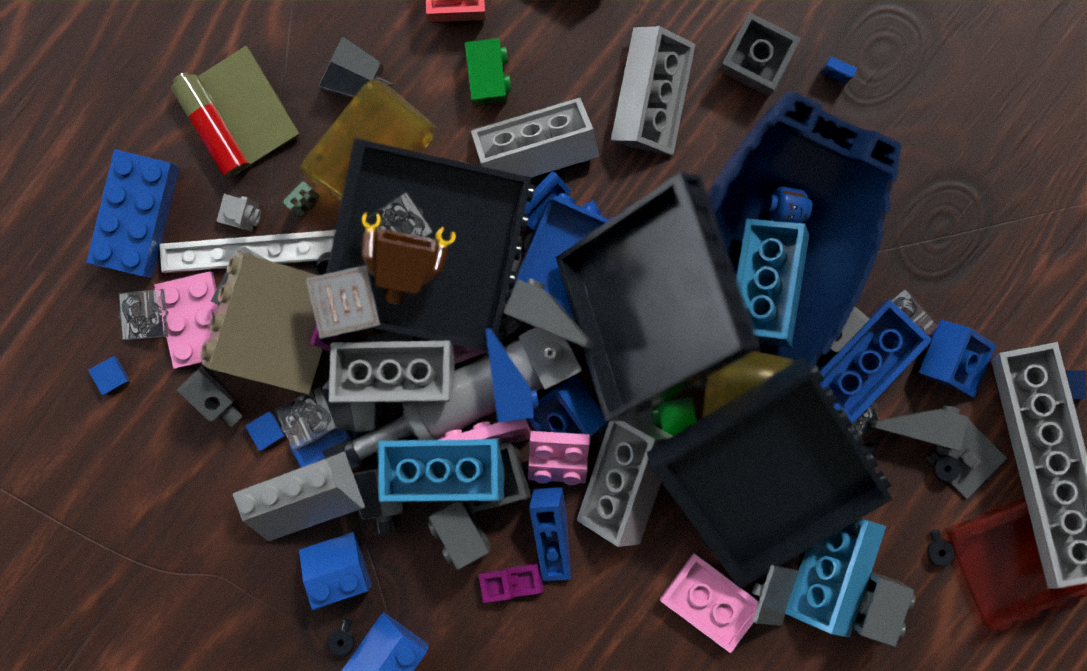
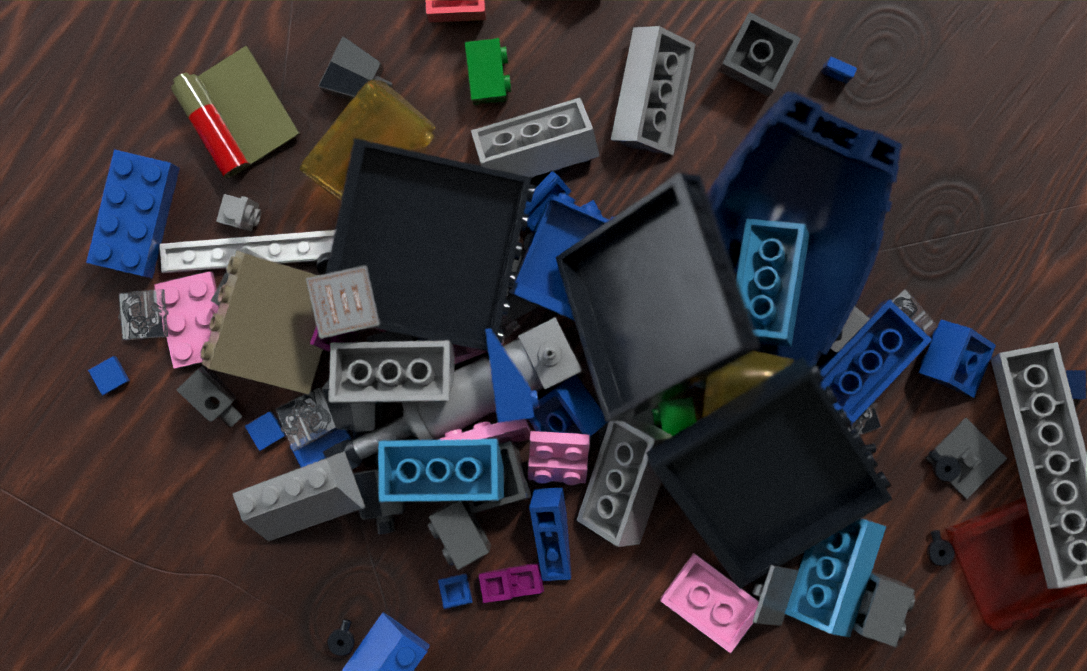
sand green tile [283,182,320,216] -> none
blue slope [299,531,372,610] -> none
reddish brown torso [362,213,456,304] -> none
piece [366,191,433,238] -> none
dark grey slope [504,278,594,350] -> none
blue head [765,187,812,224] -> none
dark grey slope [868,405,969,451] -> none
none -> blue tile [438,573,473,609]

